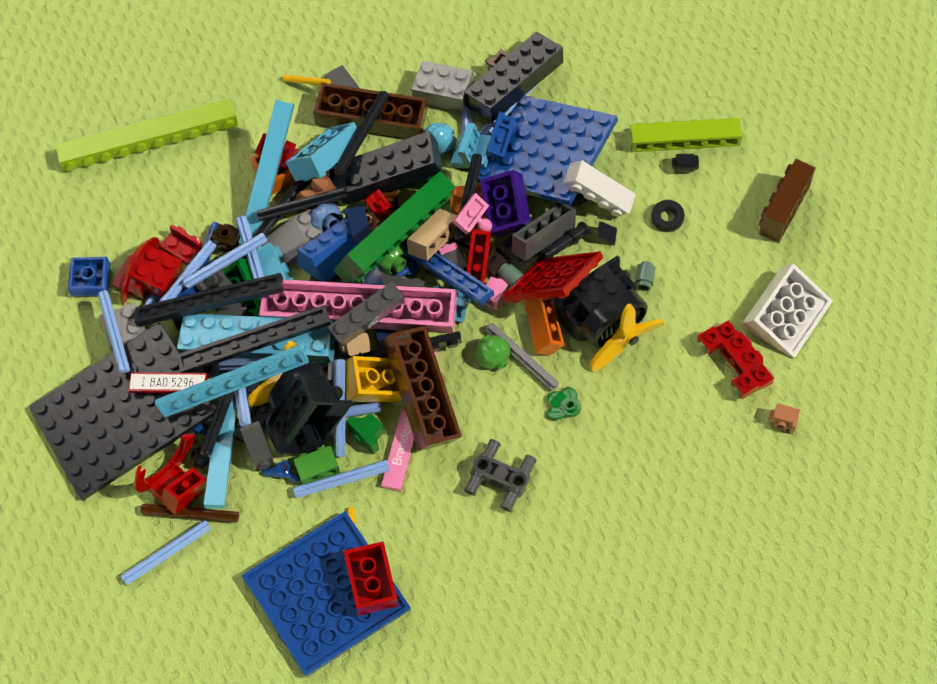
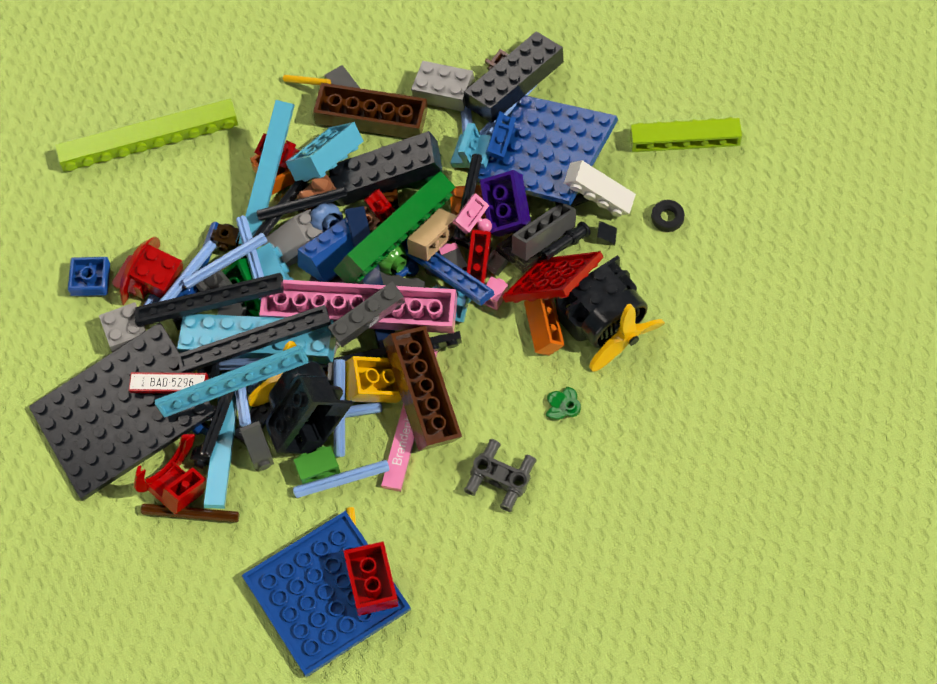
light blue axle [98,290,130,374] -> none
light blue axle [121,520,211,585] -> none
red bracket [160,224,202,266] -> none
blue animal [262,460,300,484] -> none
black axle [334,91,389,176] -> none
tan brick [337,332,371,356] -> none
green brick [346,412,385,454] -> none
medium azure plant [424,123,455,155] -> none
bright green plant [475,335,511,370] -> none
light grey axle [486,323,559,391] -> none
sand green brick [497,263,524,288] -> none
sand green brick [635,261,656,291] -> none
black brick [672,153,699,172] -> none
red bracket [697,320,774,400] -> none
white slope [742,263,833,358] -> none
reddish brown brick [758,159,816,243] -> none
nougat brick [768,403,800,434] -> none

